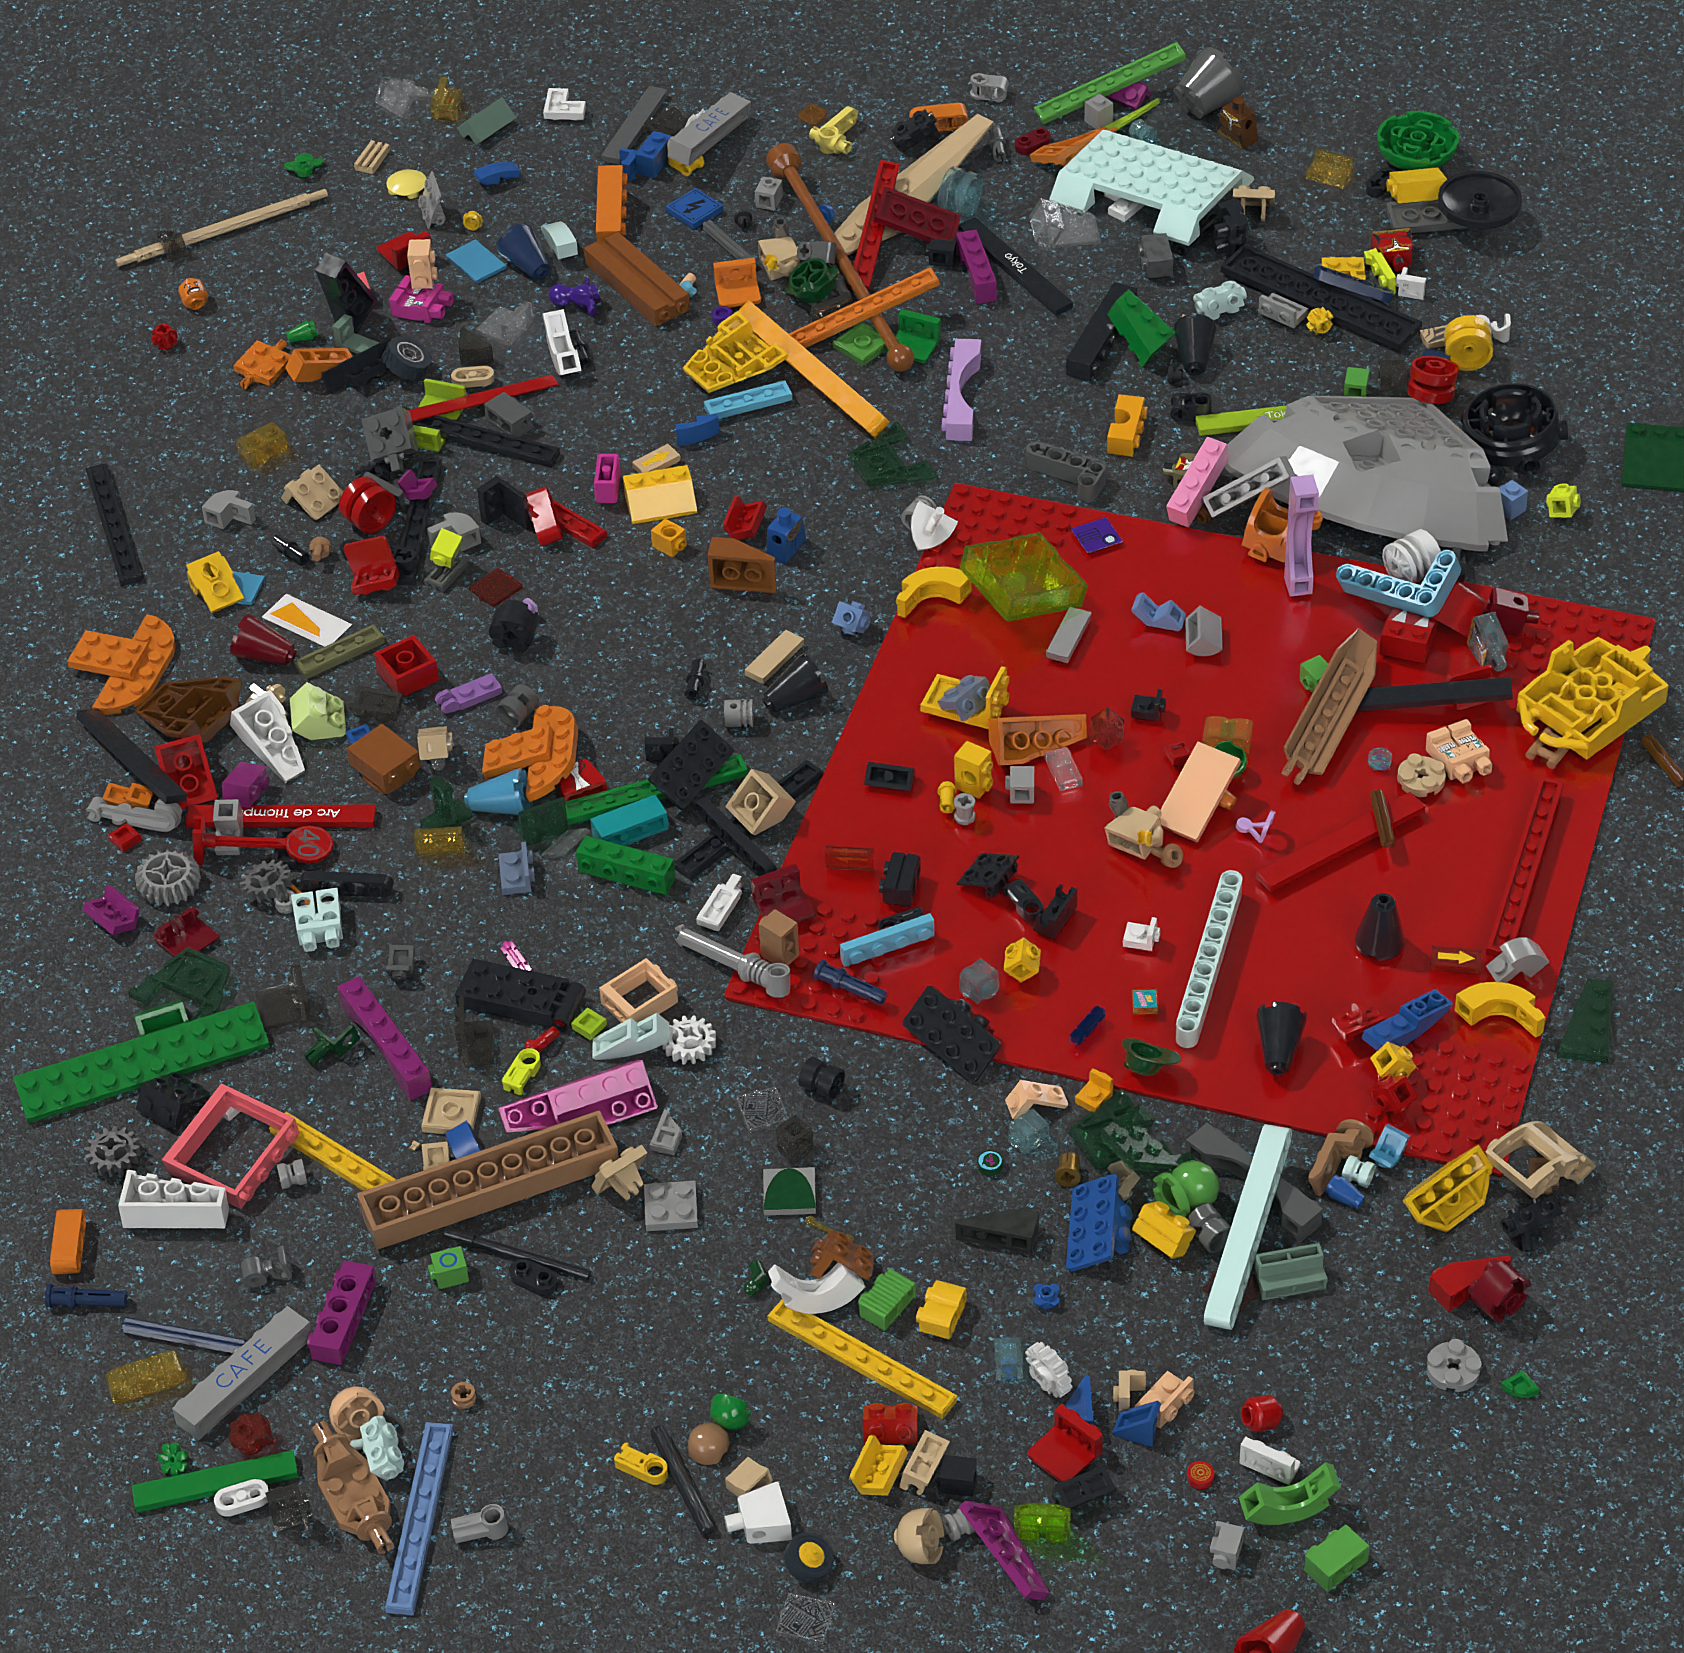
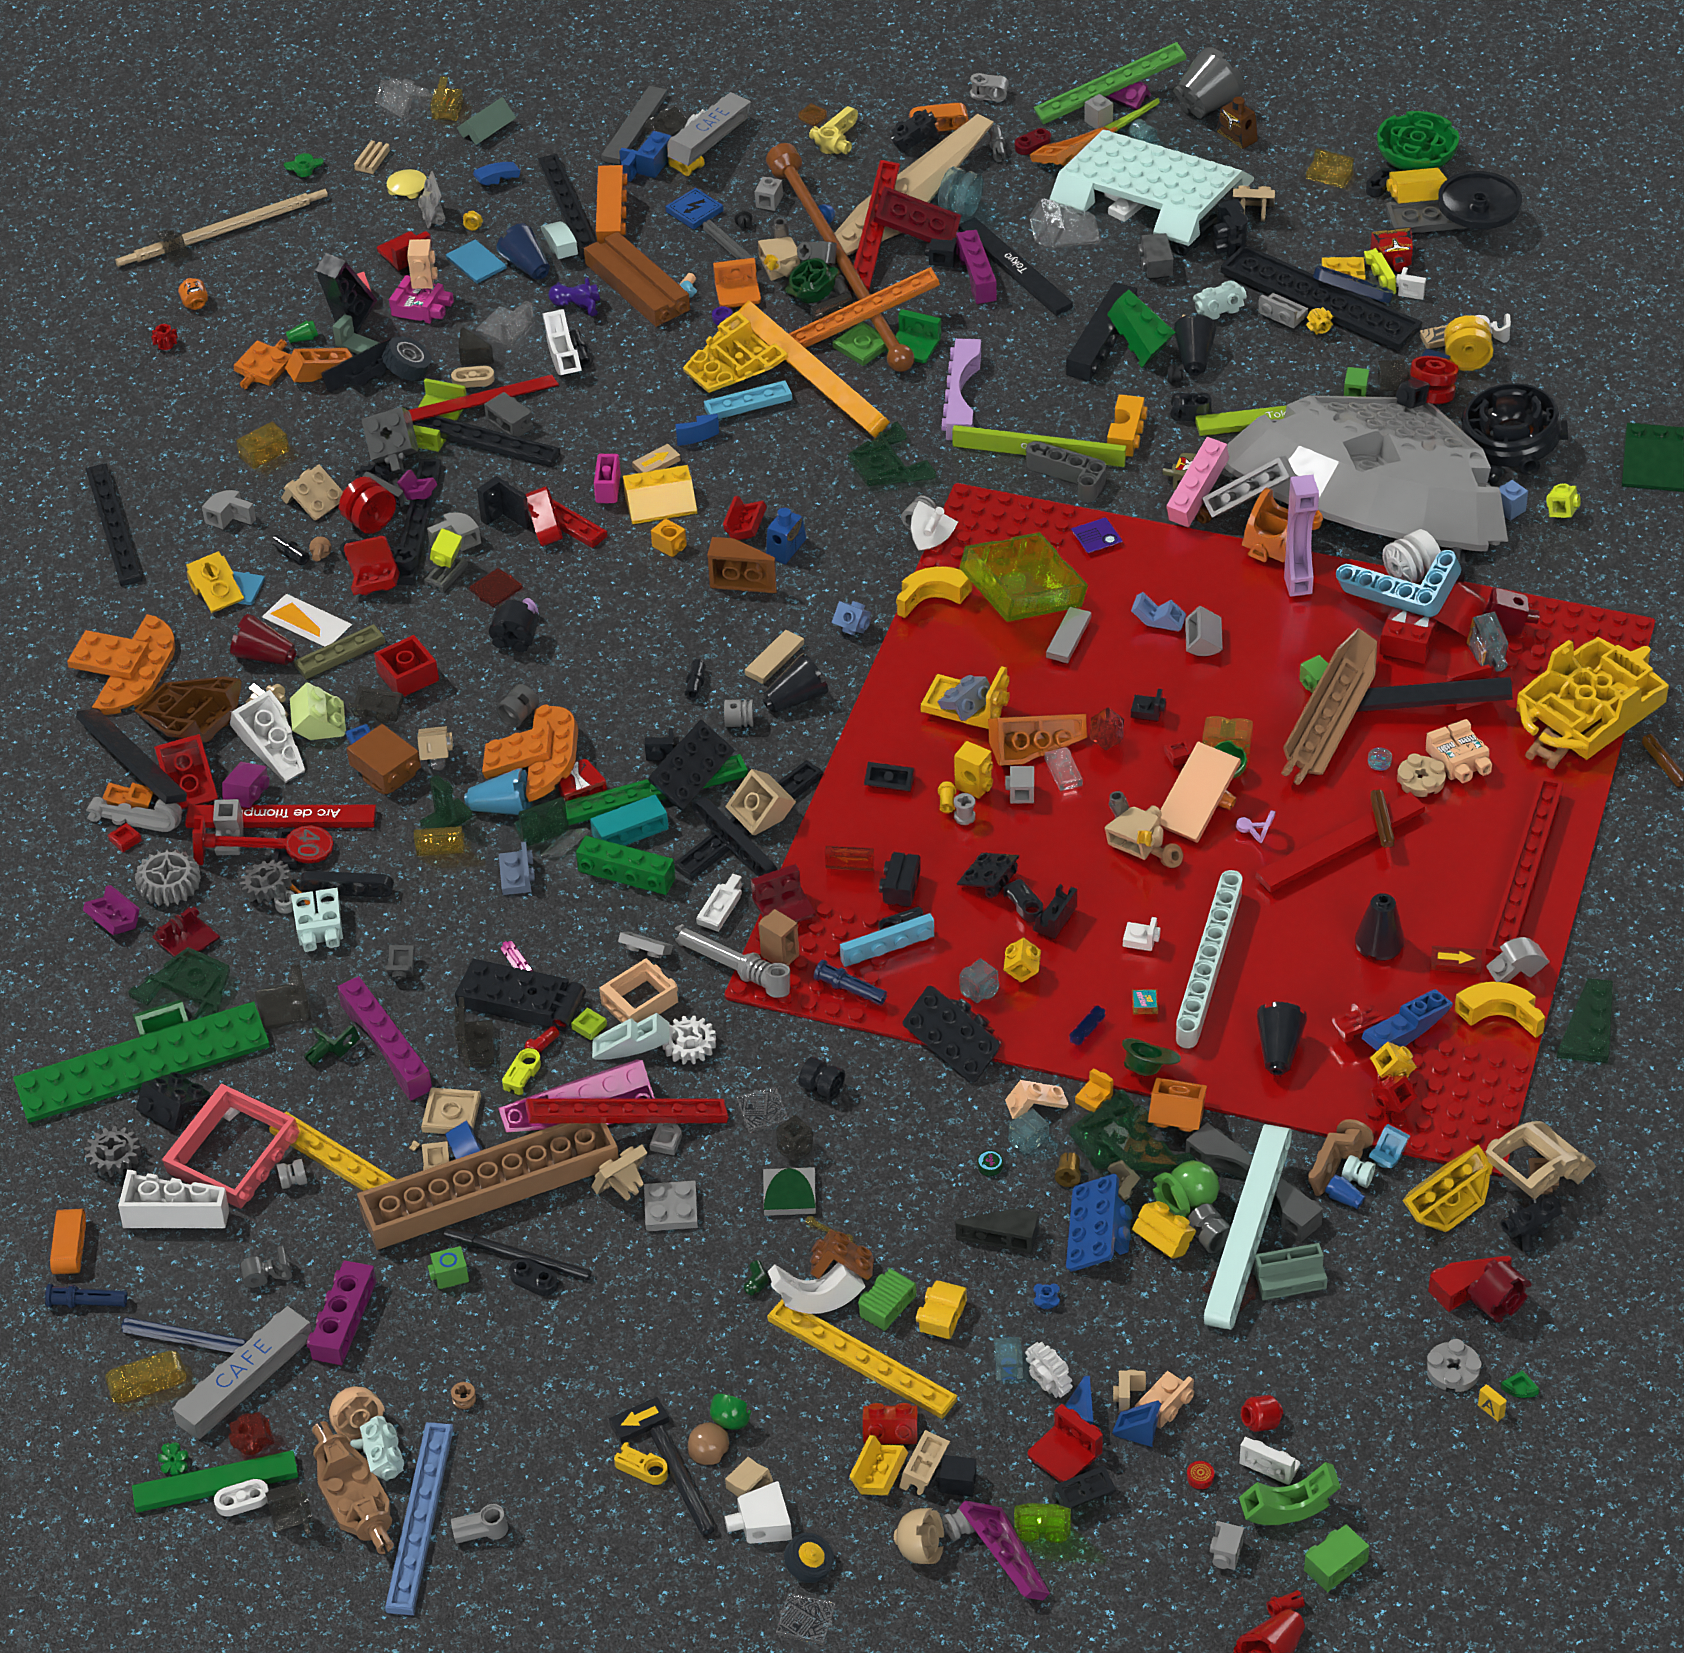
medium lavender hinge [435,673,502,714] -> none
white plate [543,88,586,120] -> none
none -> red tile [525,1099,729,1124]
none -> black tile [538,154,597,260]
none -> black tile [609,1397,670,1443]
none -> light grey plate [618,932,673,958]
none -> lime tile [952,425,1126,467]
none -> orange brick [1148,1078,1207,1132]
none -> red pin [1266,1590,1305,1617]
none -> black brick [1396,377,1430,409]
none -> yellow tile [1478,1384,1507,1421]

